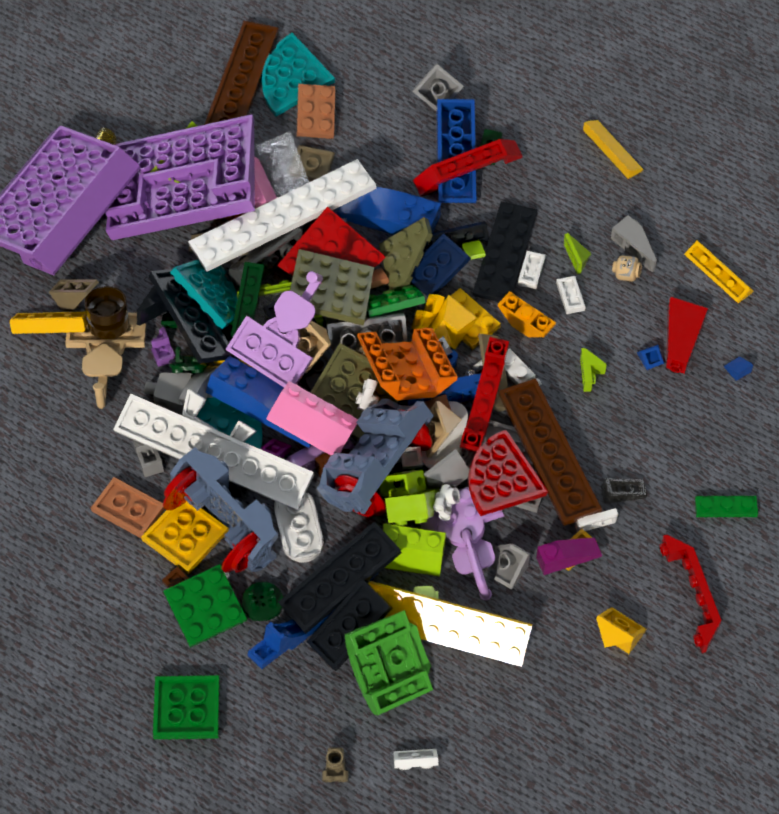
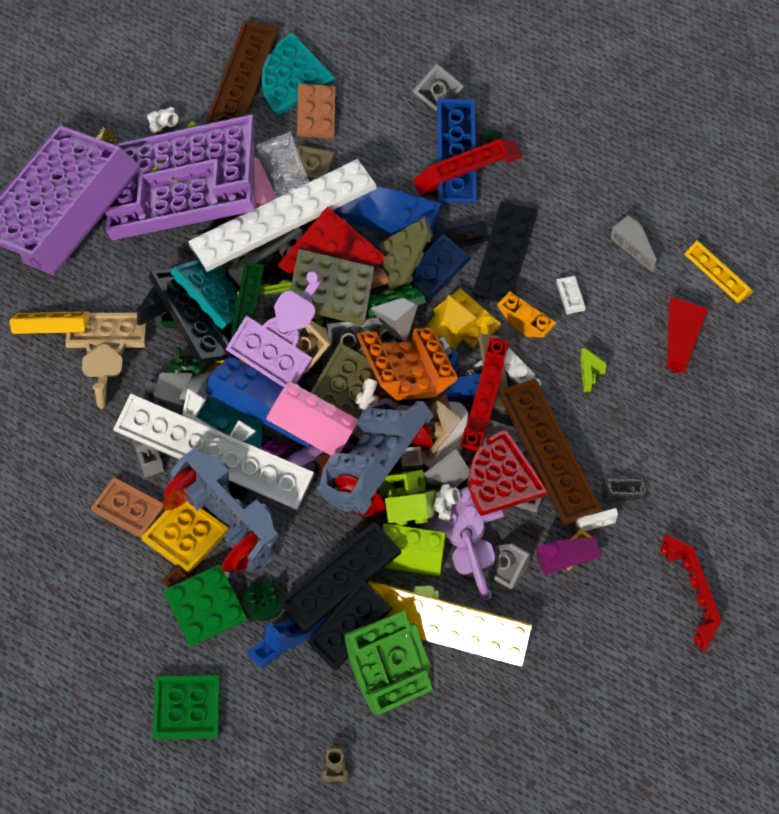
dark tan slope [49,279,99,310] -> none
dark brown wheel [85,286,129,339] -> none
medium lavender slope [151,327,176,367] -> none
white tile [274,493,324,562] -> none
white plate [393,749,438,770] -> none
yellow slope [411,294,445,329] -> none
lime slope [462,241,486,259] -> none
white plate [518,251,546,289] -> none
lime slope [563,233,591,274] -> none
yellow slope [583,120,643,179] -> none
yellow slope [596,607,647,654] -> none
tan head [612,255,642,282] -> none
blue slope [637,345,664,370] -> none
green plate [694,496,758,517] -> none
blue slope [724,357,753,381] -> none
none -> white plate [147,107,178,134]
none -> light grey slope [370,298,418,342]

